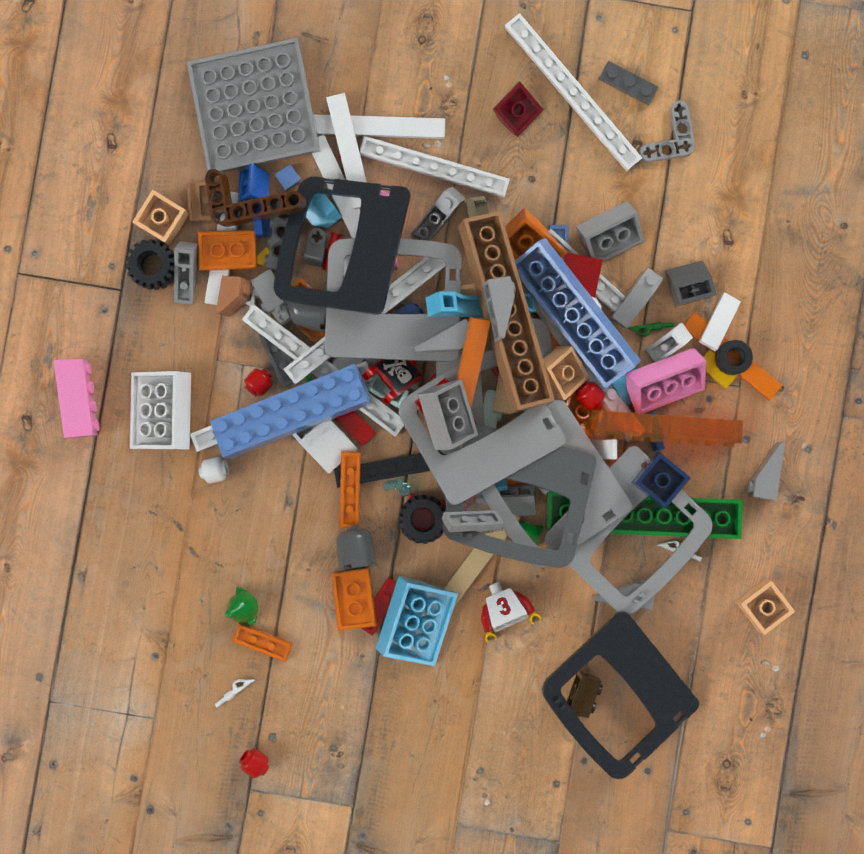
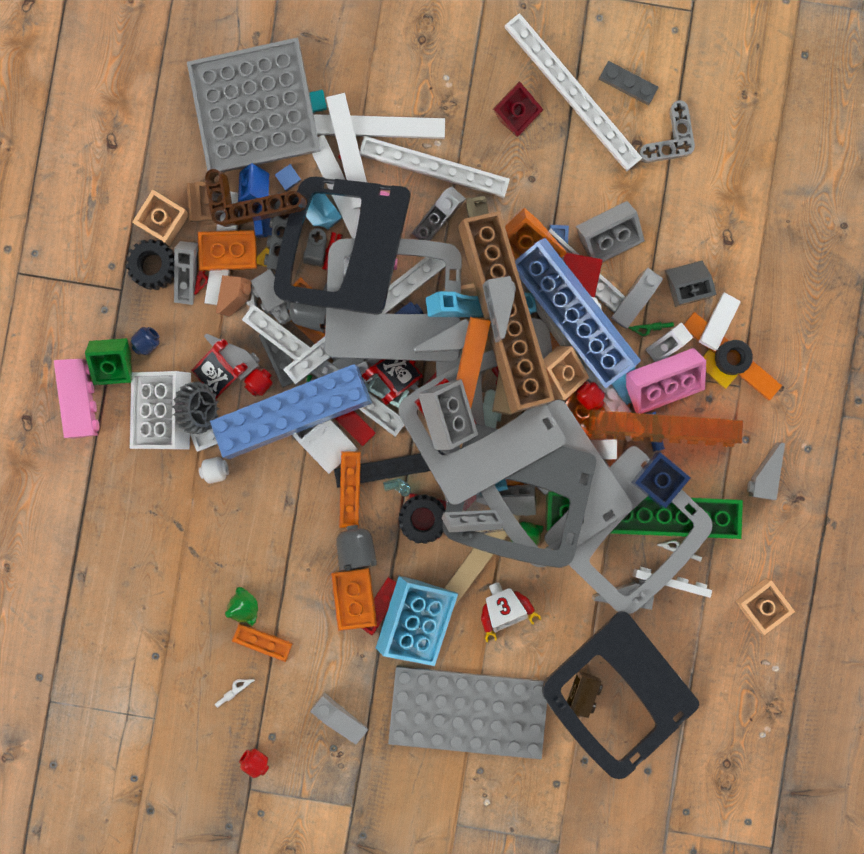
none -> green slope [85,338,132,385]
none -> dark blue head [131,327,160,355]
none -> dark grey gear [172,382,219,434]
none -> flag [191,339,248,399]
none -> red hand [194,265,208,295]
none -> light grey slope [204,334,261,381]
none -> teal tile [309,90,327,113]
none -> light grey slope [310,692,368,744]
none -> light grey plate [388,666,547,759]
none -> white plate [632,566,712,598]

